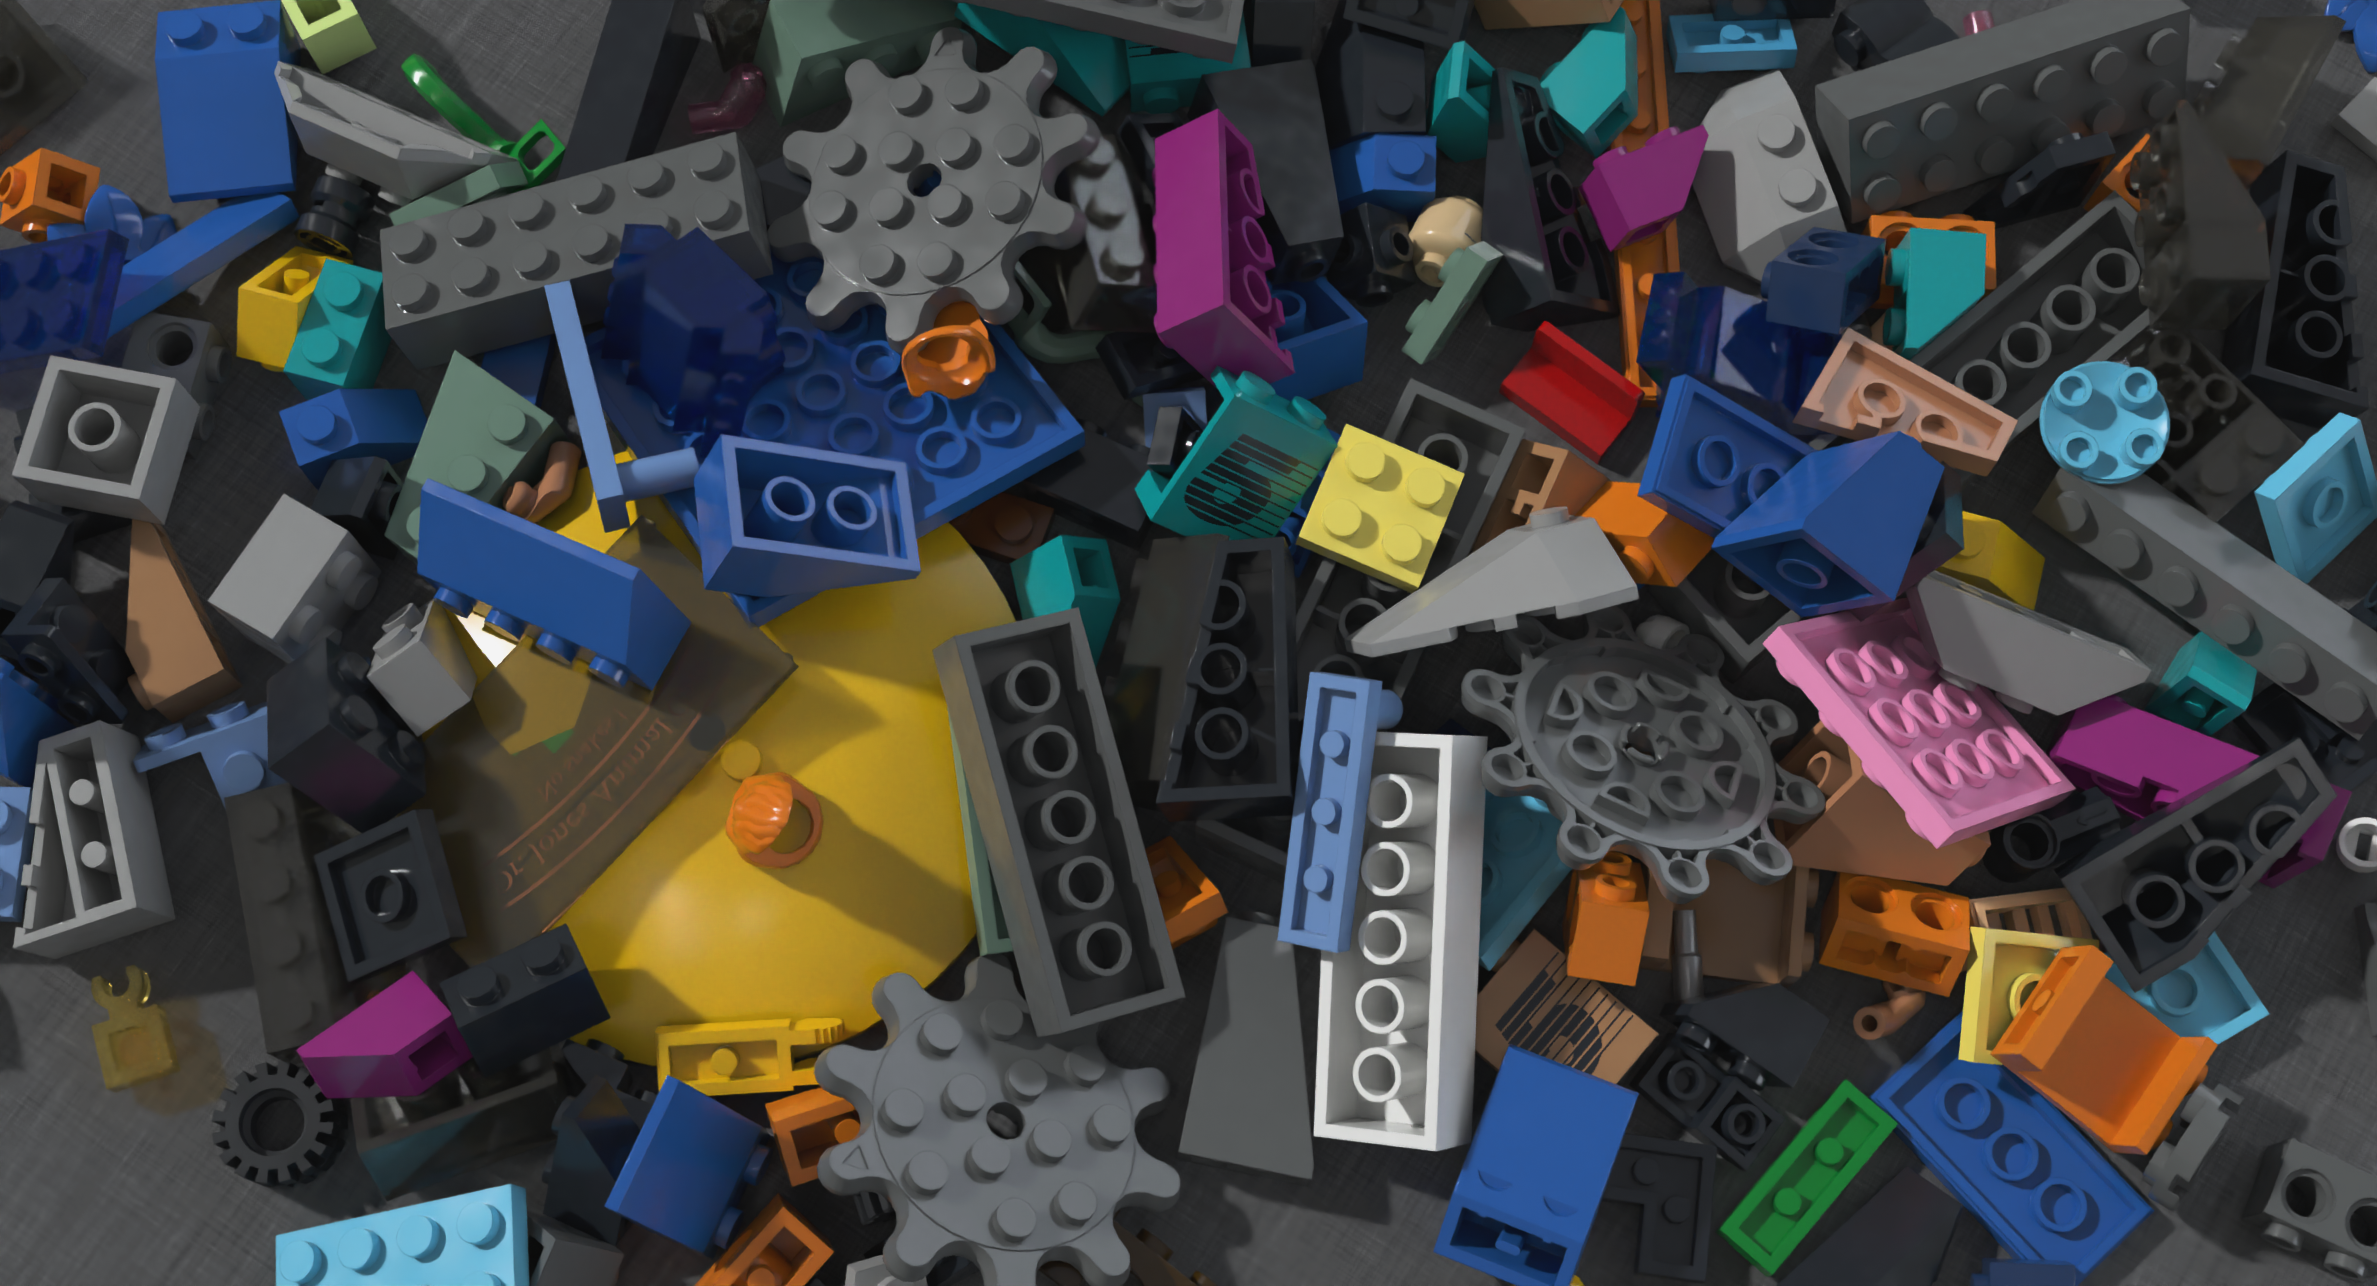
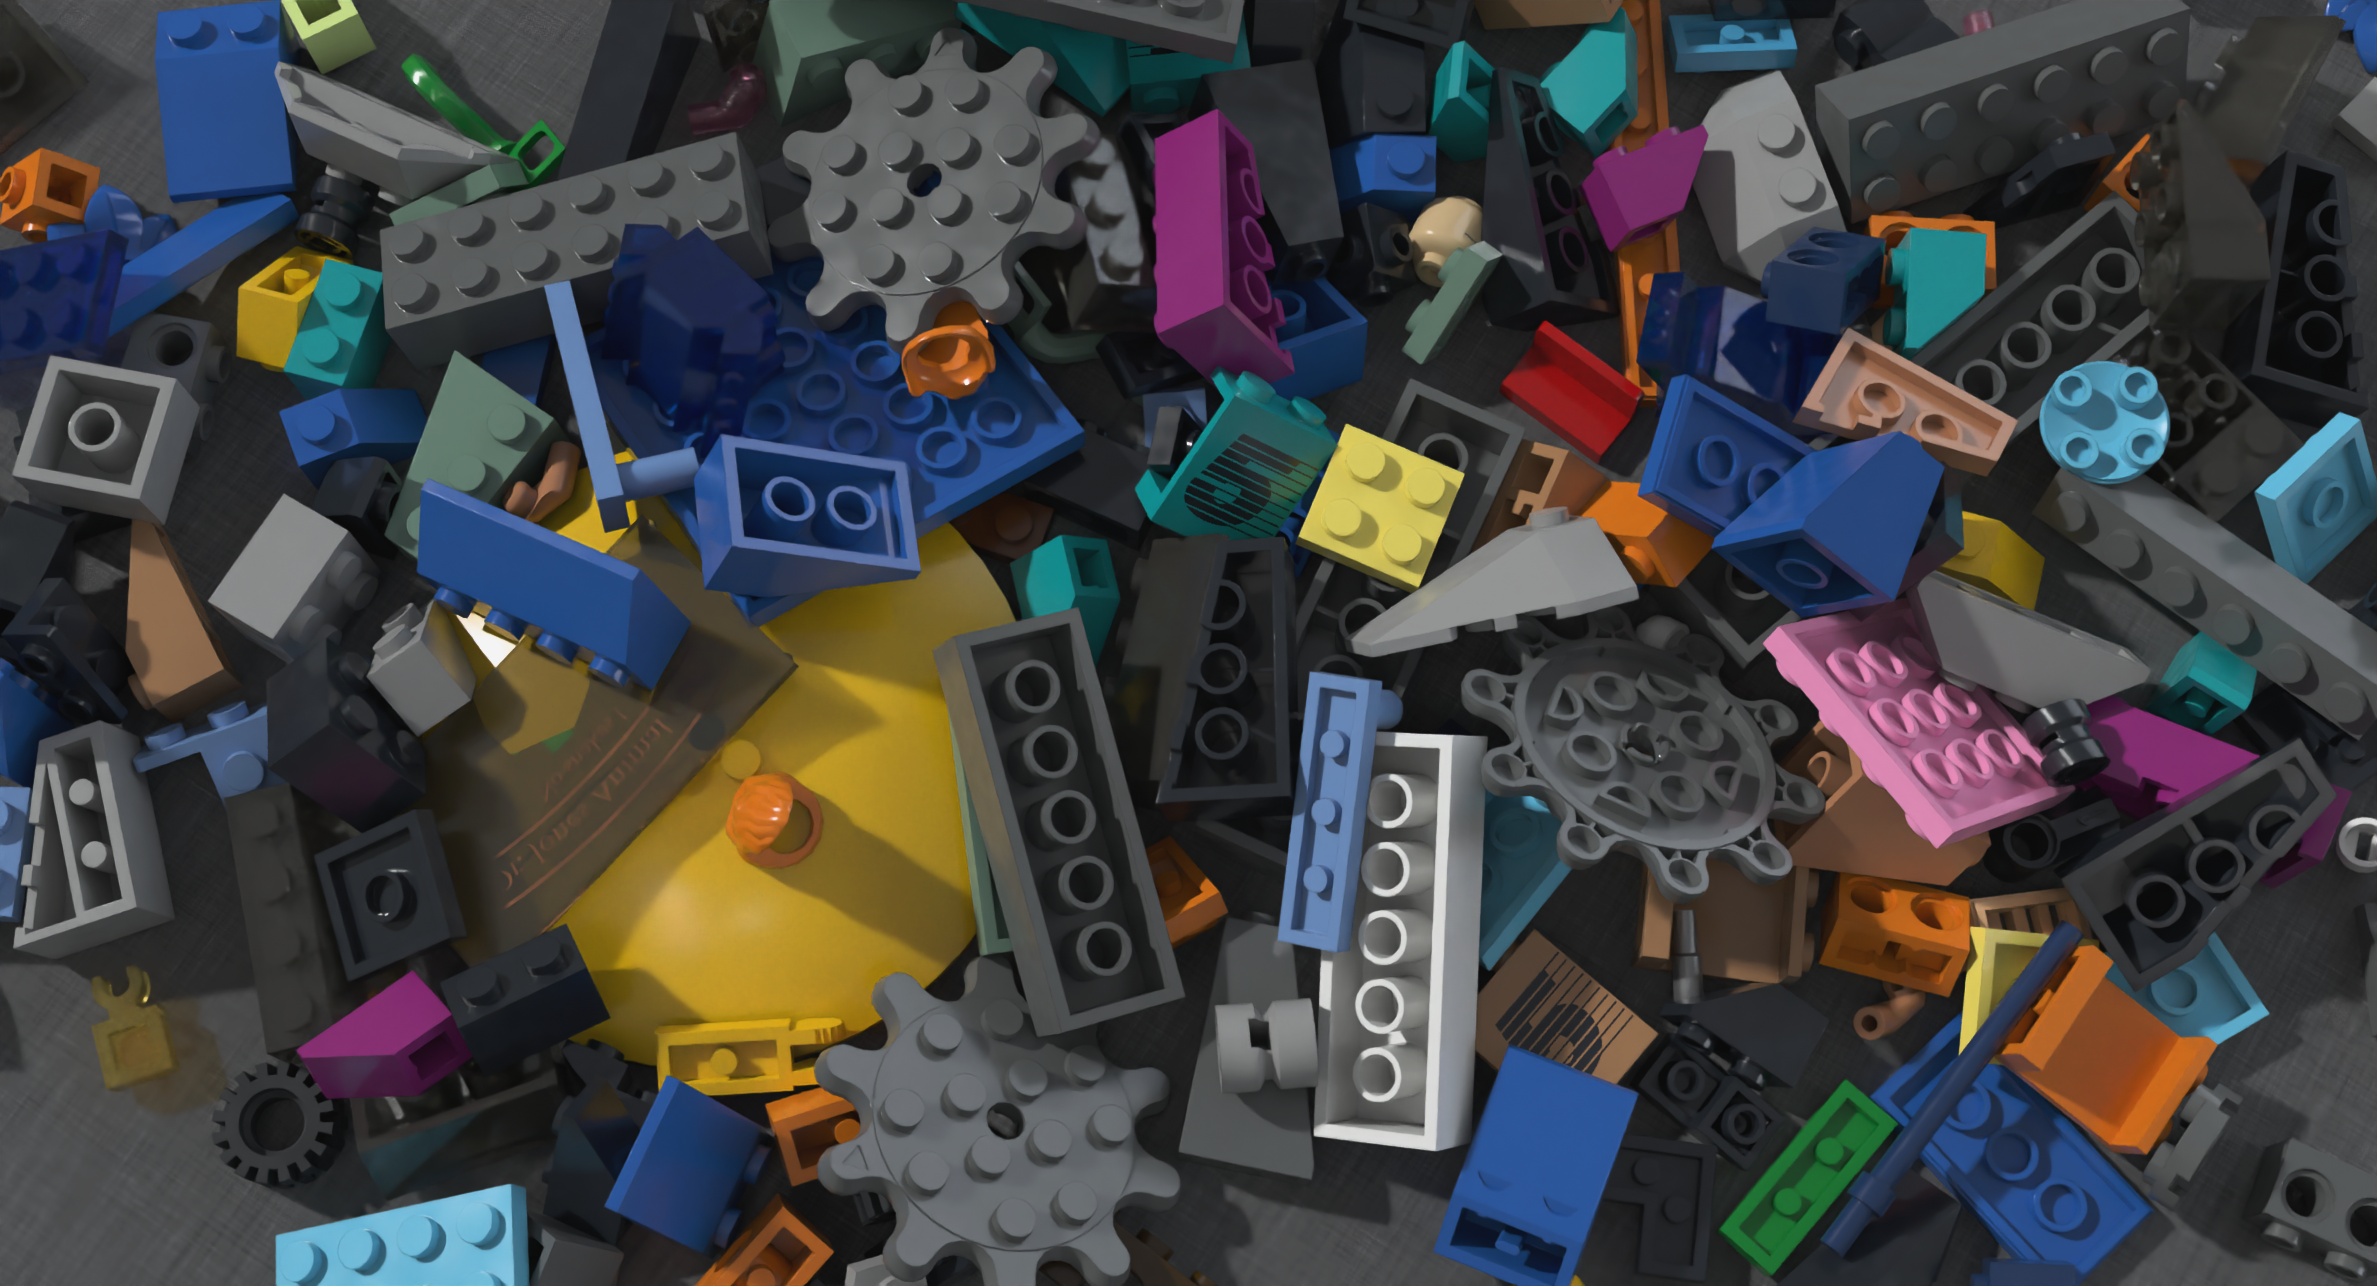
orange brick [1562,851,1650,987] -> none
none -> light grey wheel [1215,998,1318,1095]
none -> dark blue bar [1820,920,2084,1258]
none -> black wheel [2022,699,2111,788]

